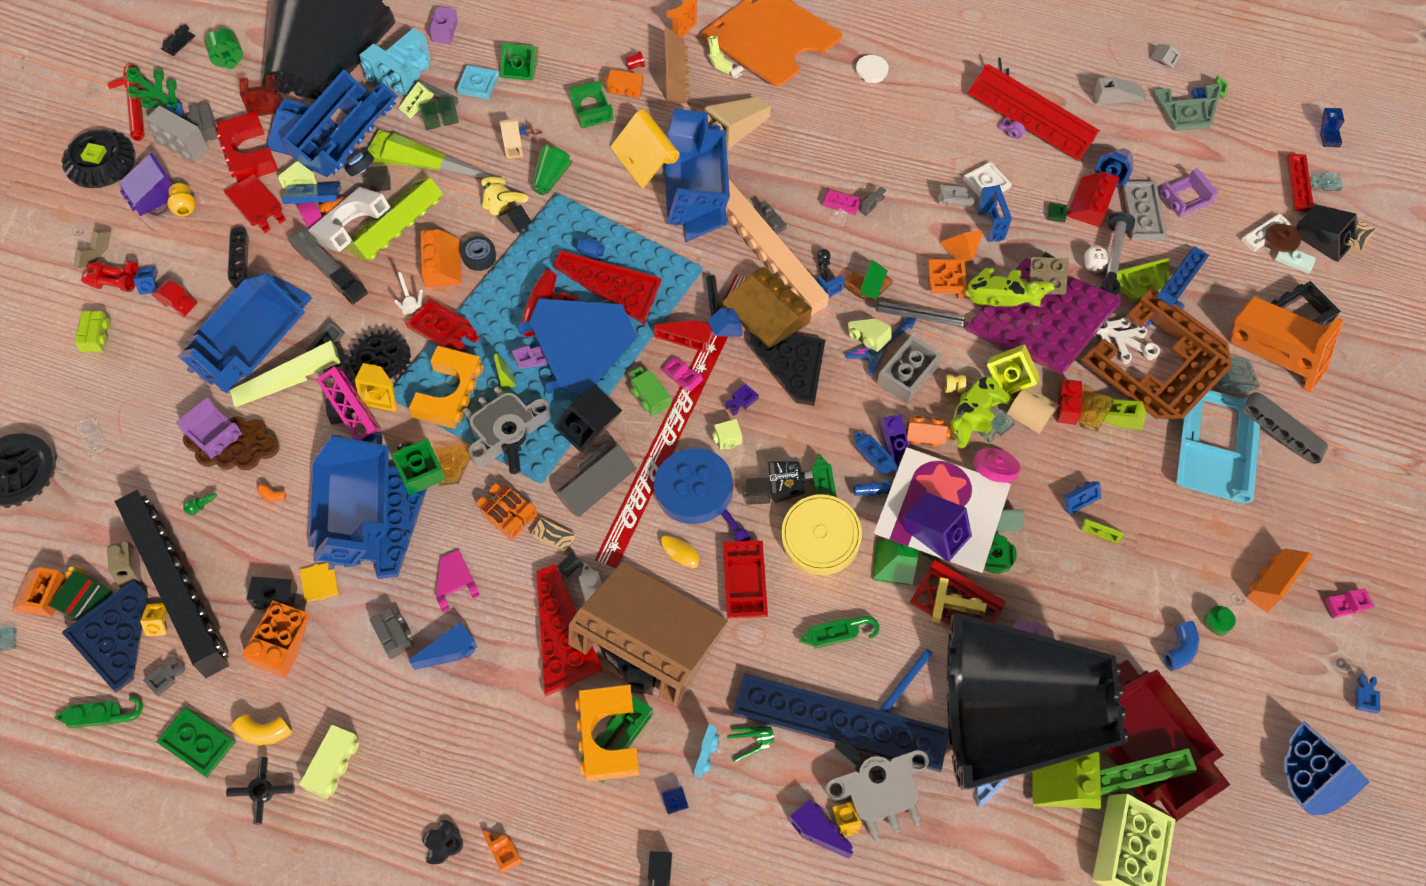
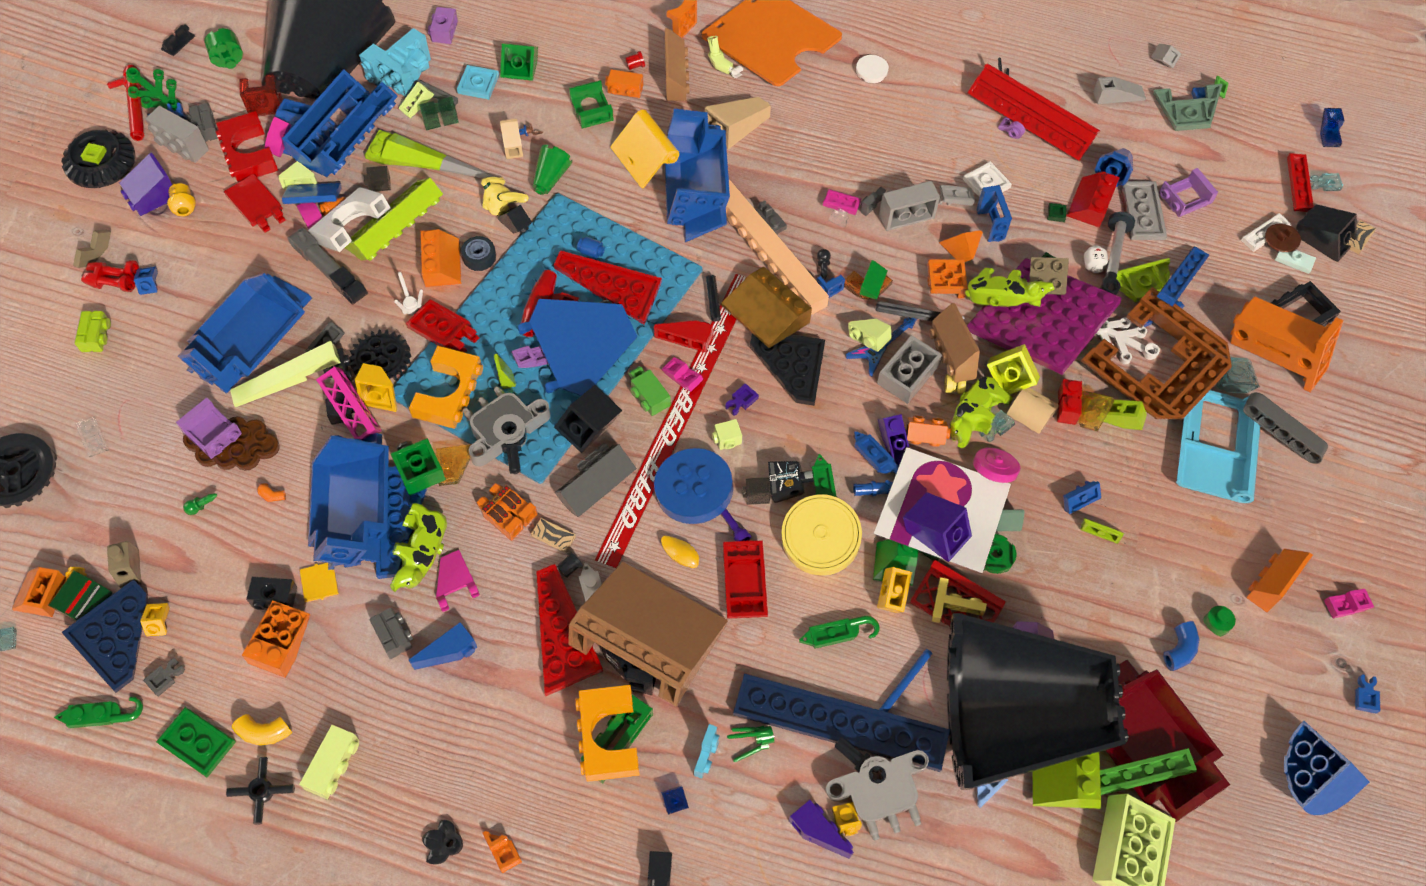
black brick [114,490,229,678] -> none
red brick [152,280,197,318] -> none
black beam [228,227,249,288] -> none
black wheel [344,151,374,176] -> none
blue slope [708,308,743,337] -> none
none -> dark pink slope [265,117,292,158]
none -> lime animal [390,503,447,592]
none -> yellow brick [877,567,912,613]
none -> light grey brick [879,181,940,231]
none -> medium nougat slope [929,303,980,383]

